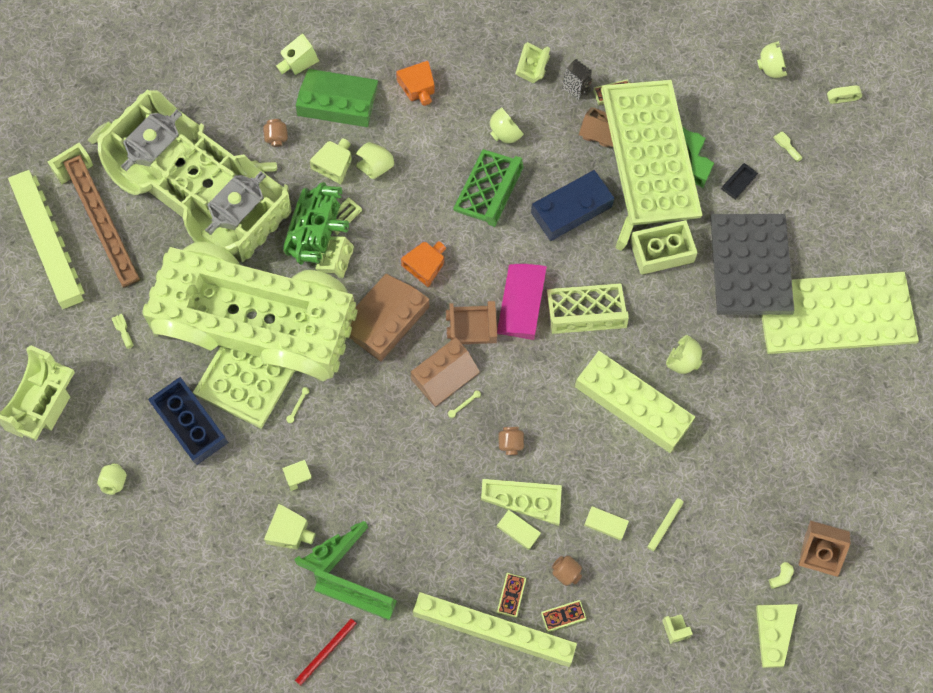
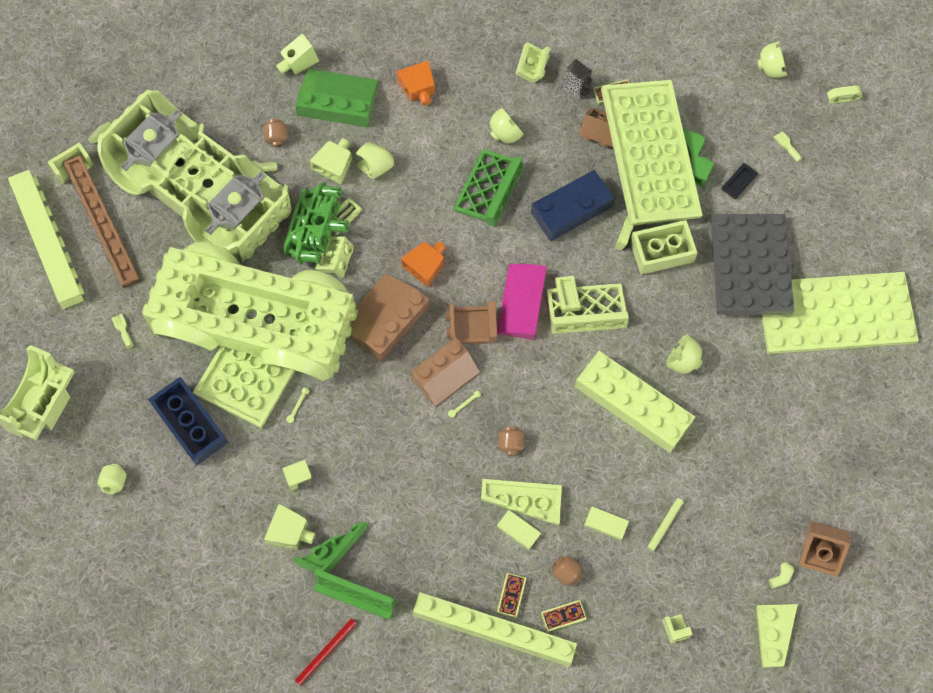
none -> yellowish green tile [555,276,581,313]

